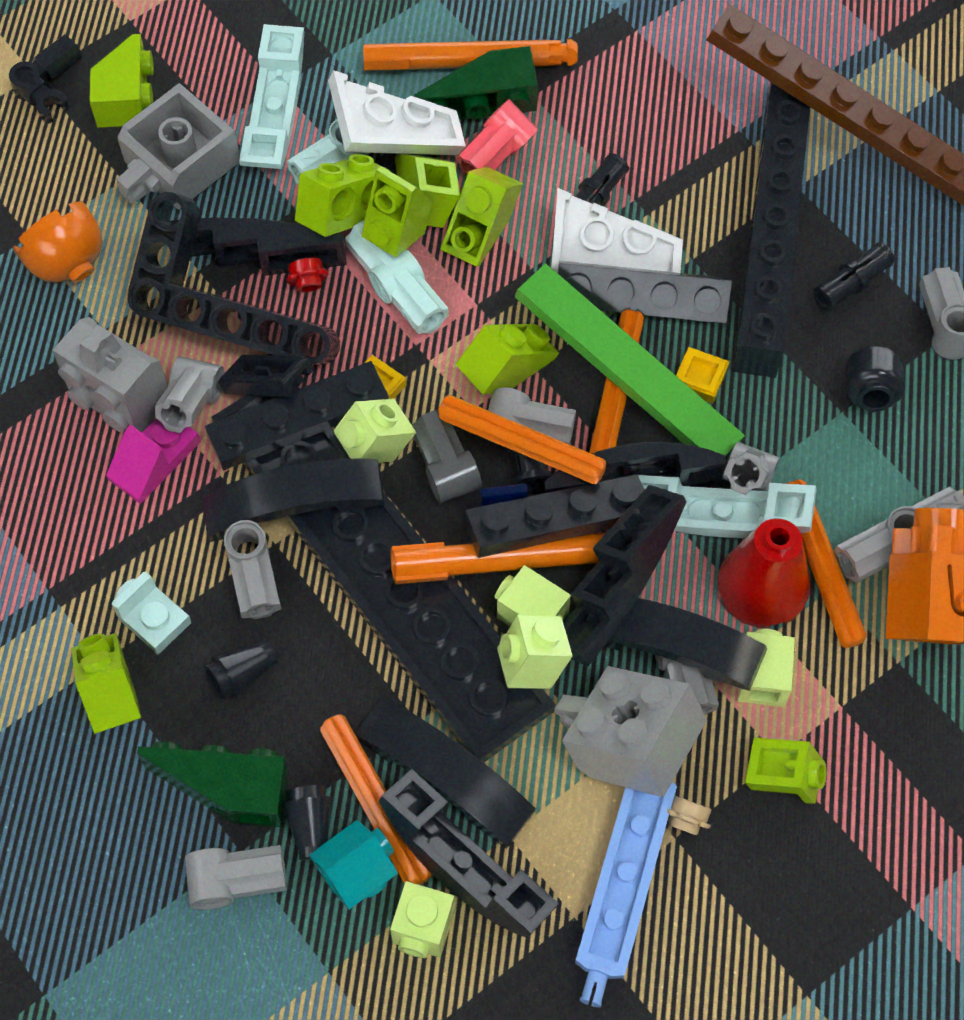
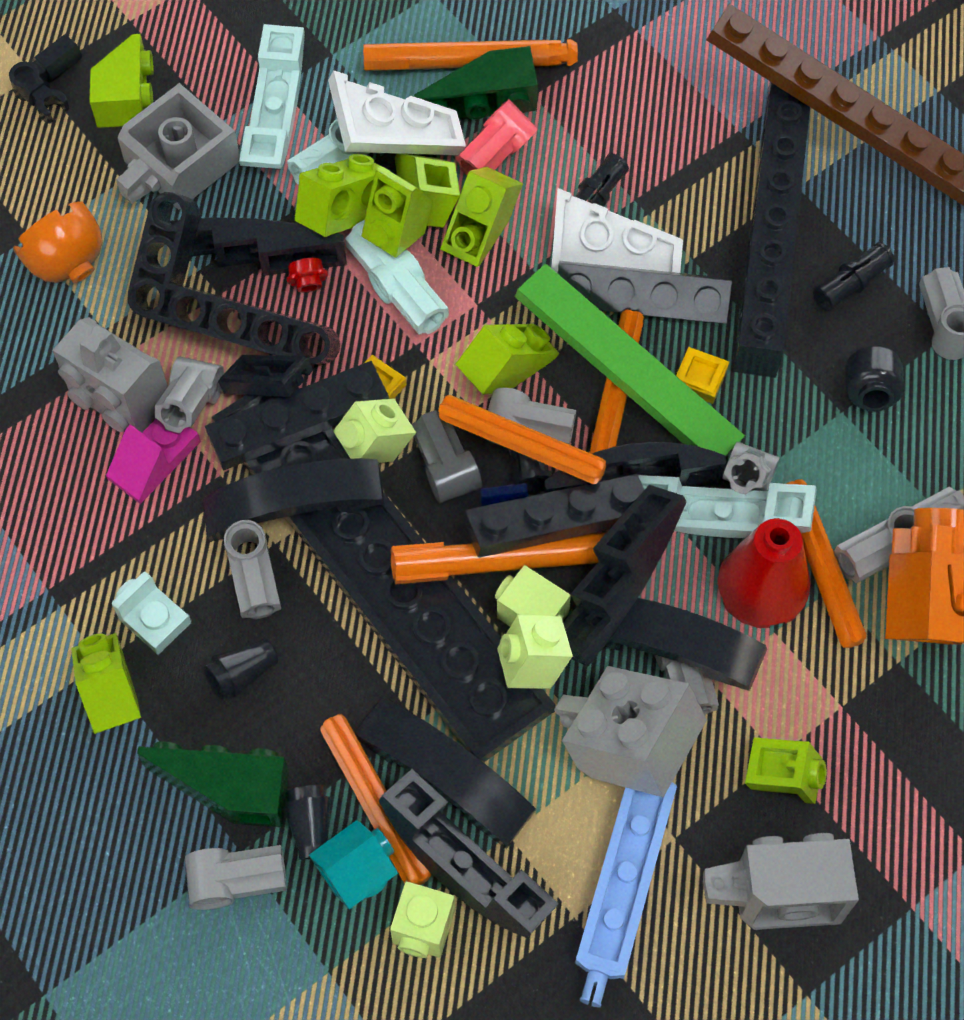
tan plate [667,796,712,835] -> none
yellowish green brick [737,629,795,707] -> none
none -> light grey hinge [703,833,859,930]

